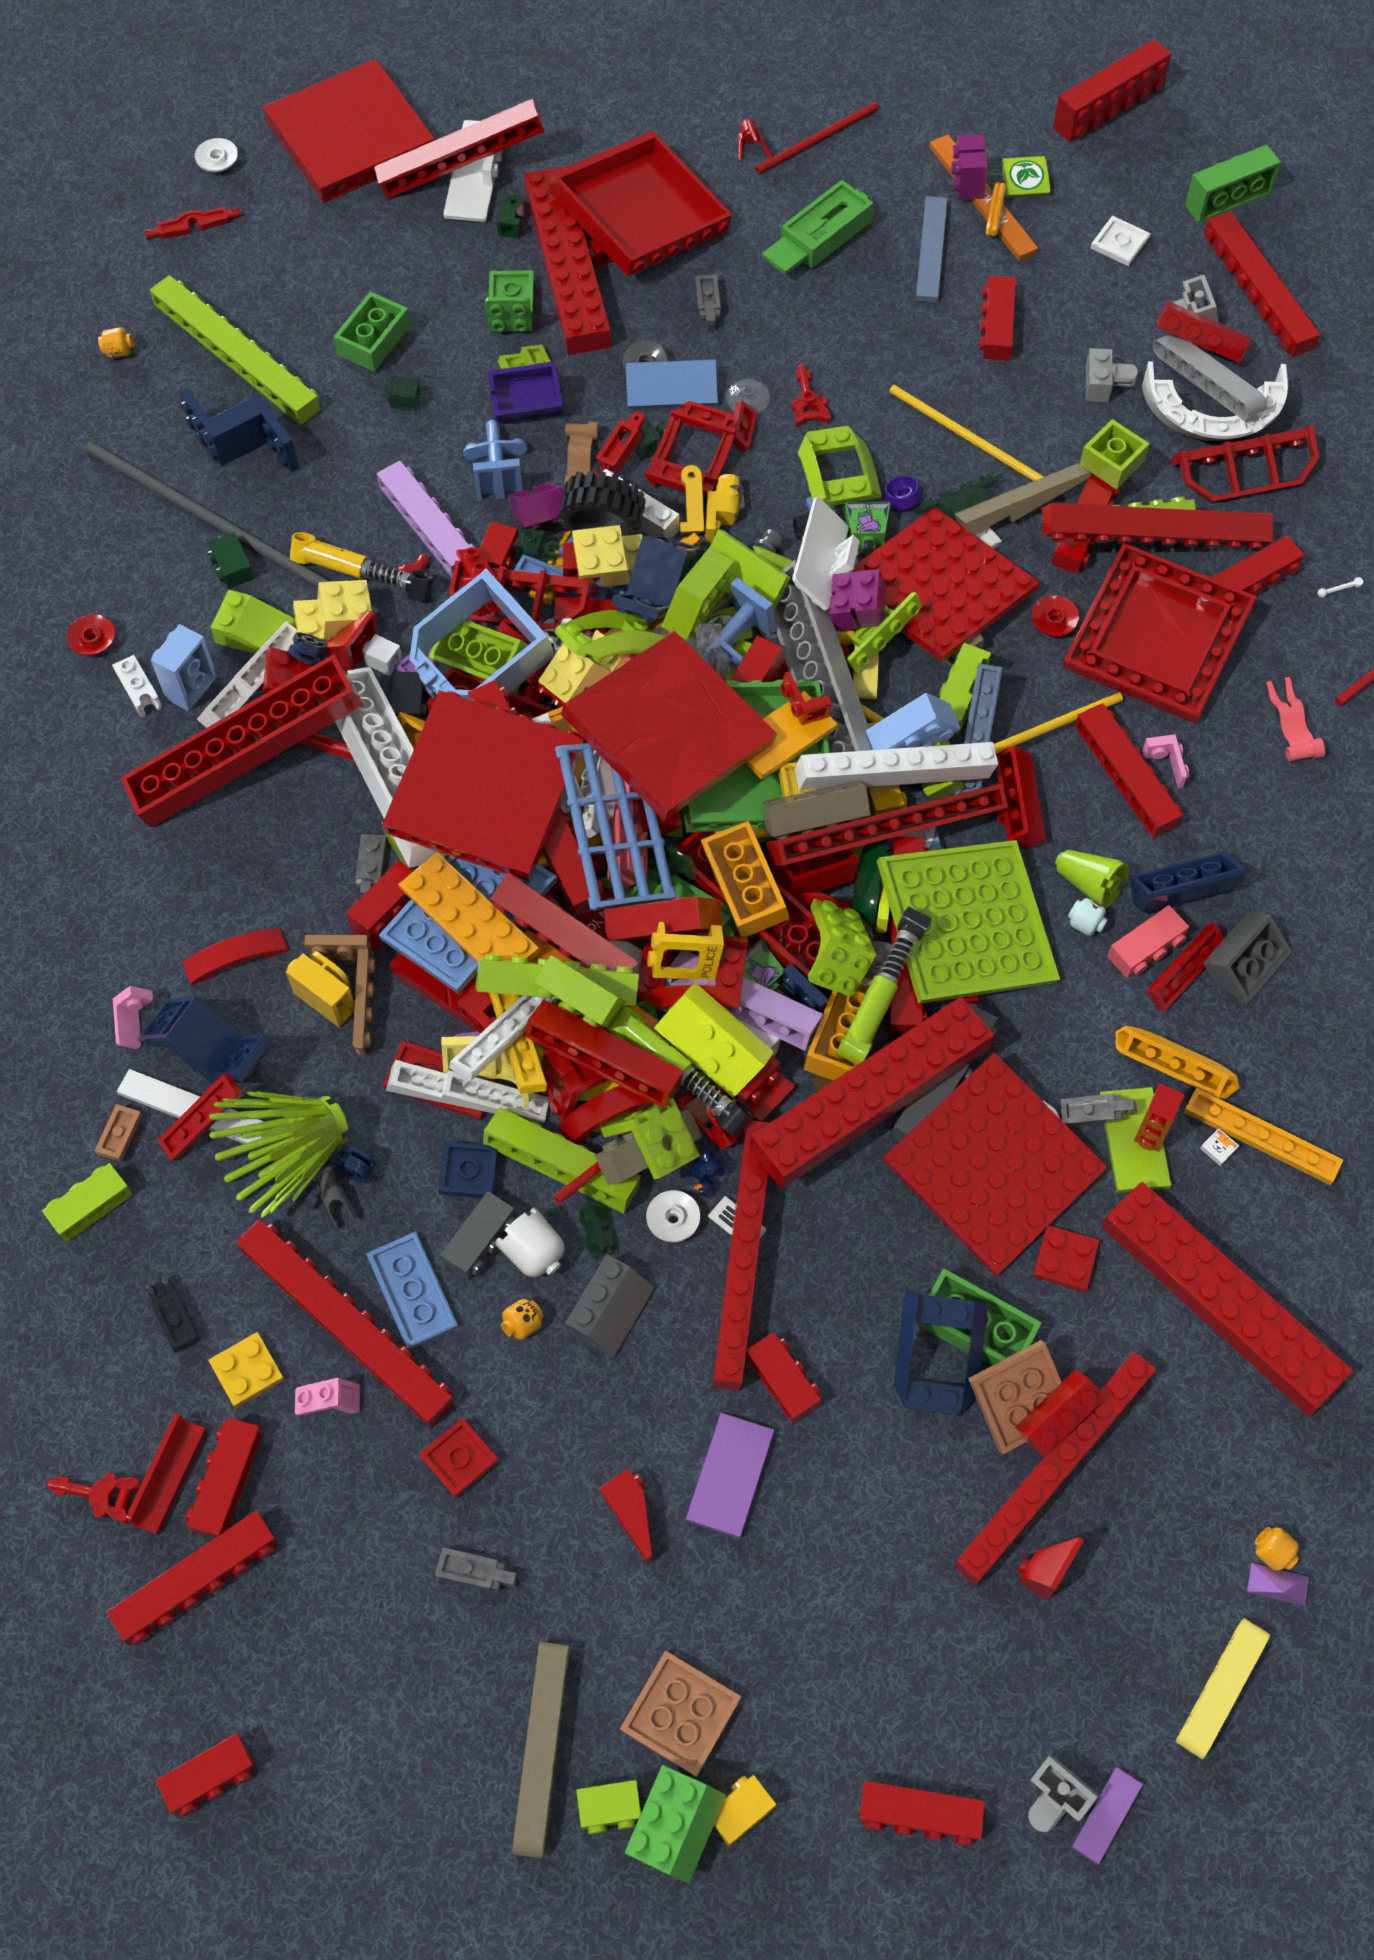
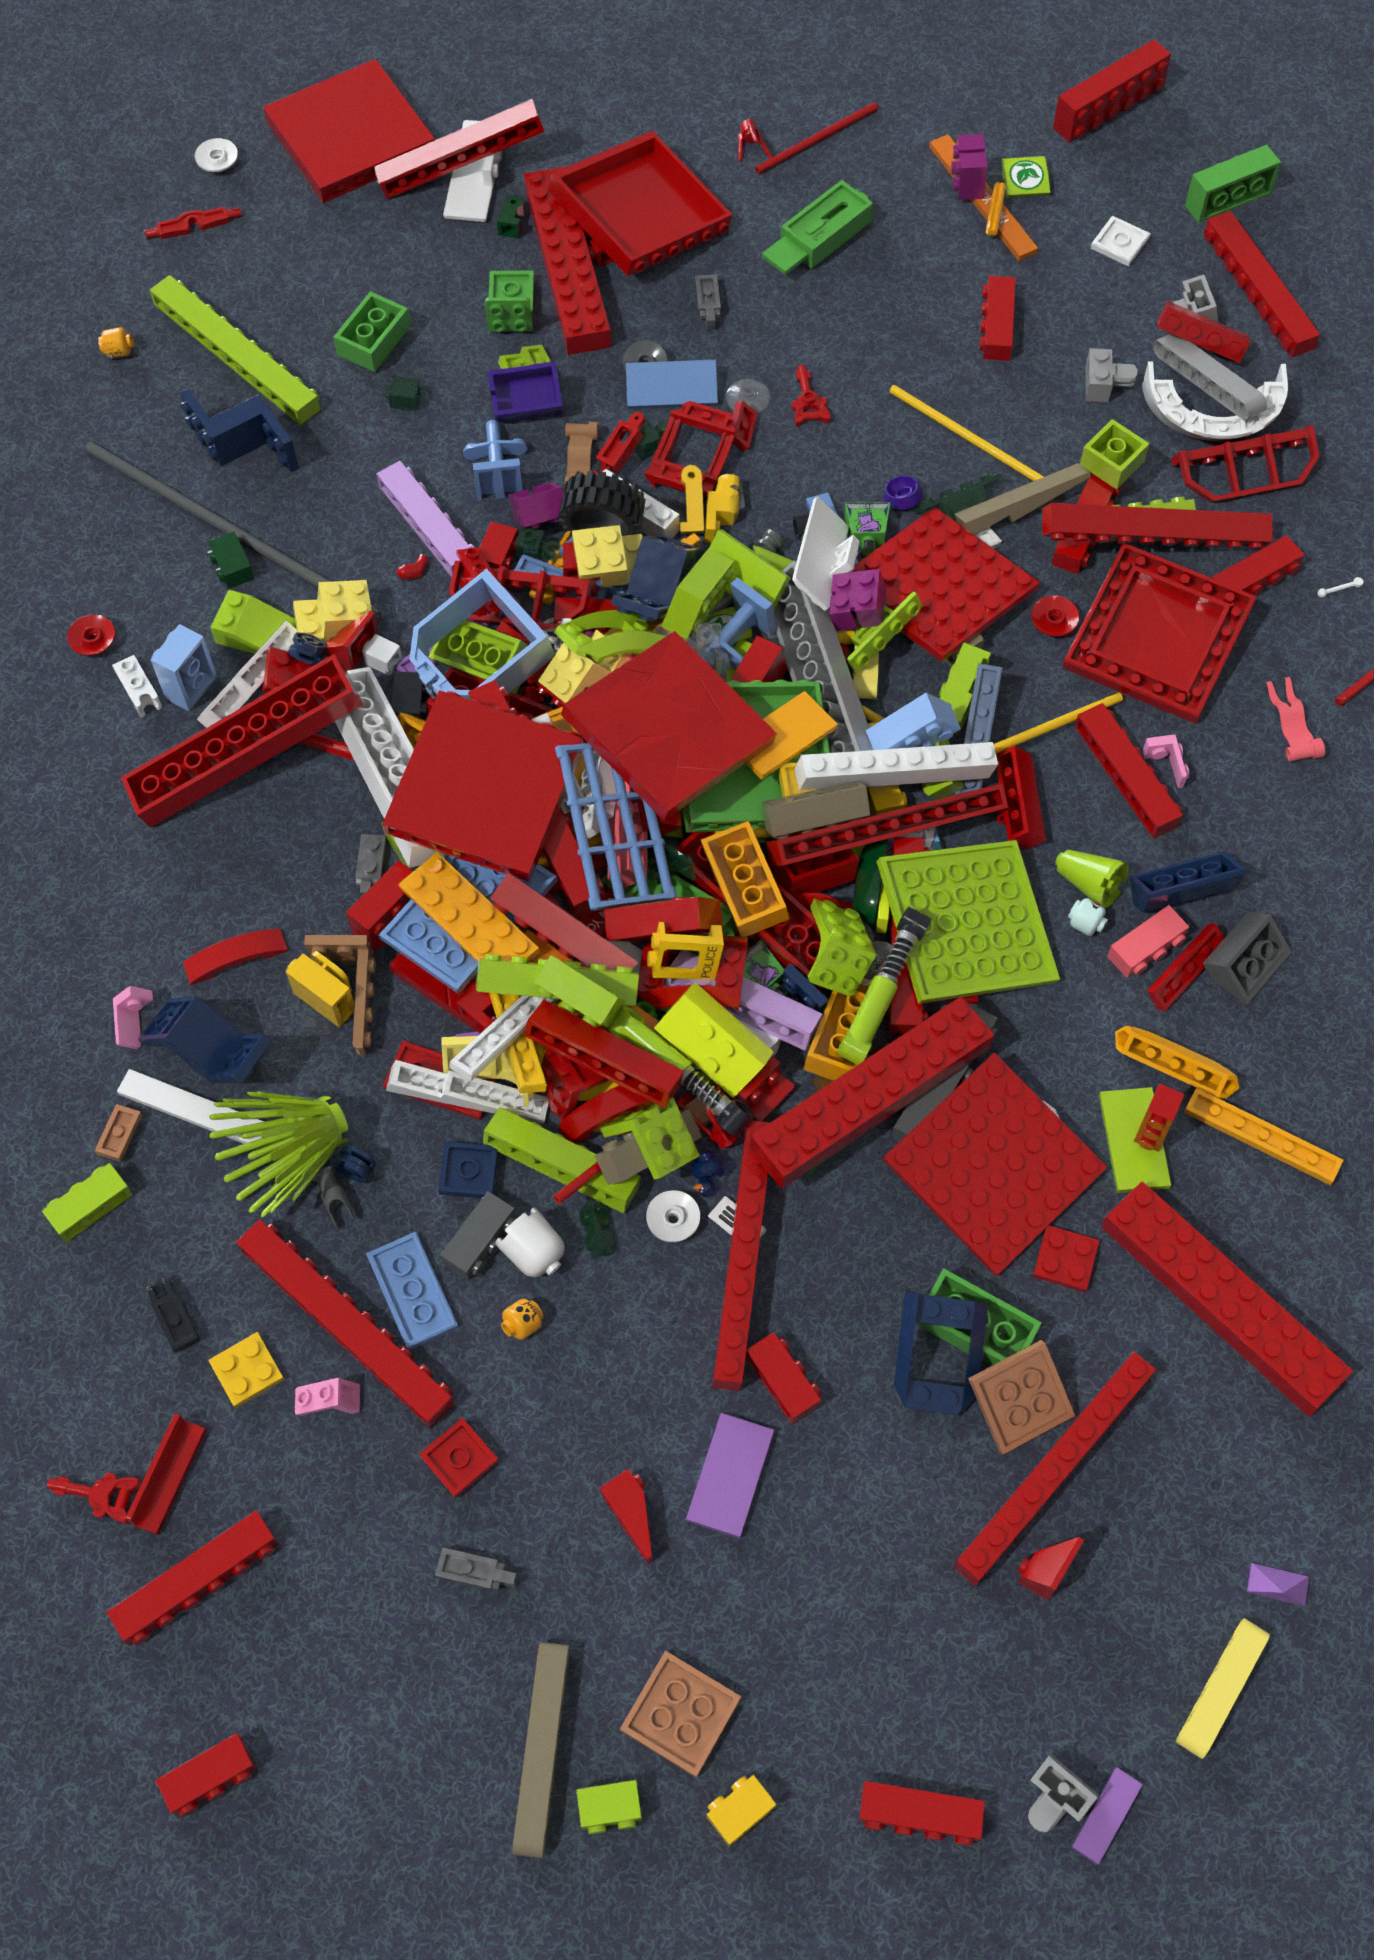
red plate [158,1073,243,1161] -> none
red brick [186,1417,264,1539] -> none
piece [290,532,434,602] -> none
dark grey slope [565,1254,655,1358] -> none
bright green brick [625,1765,726,1884] -> none
red bracket [780,672,832,726] -> none
lime wedge [798,426,882,506] -> none
sand blue tile [915,196,947,303] -> none
red brick [1014,1370,1106,1457] -> none
flat silver hinge [1061,1093,1137,1127] -> none
white tile [1200,1128,1239,1166] -> none
light orange head [1254,1527,1299,1571] -> none

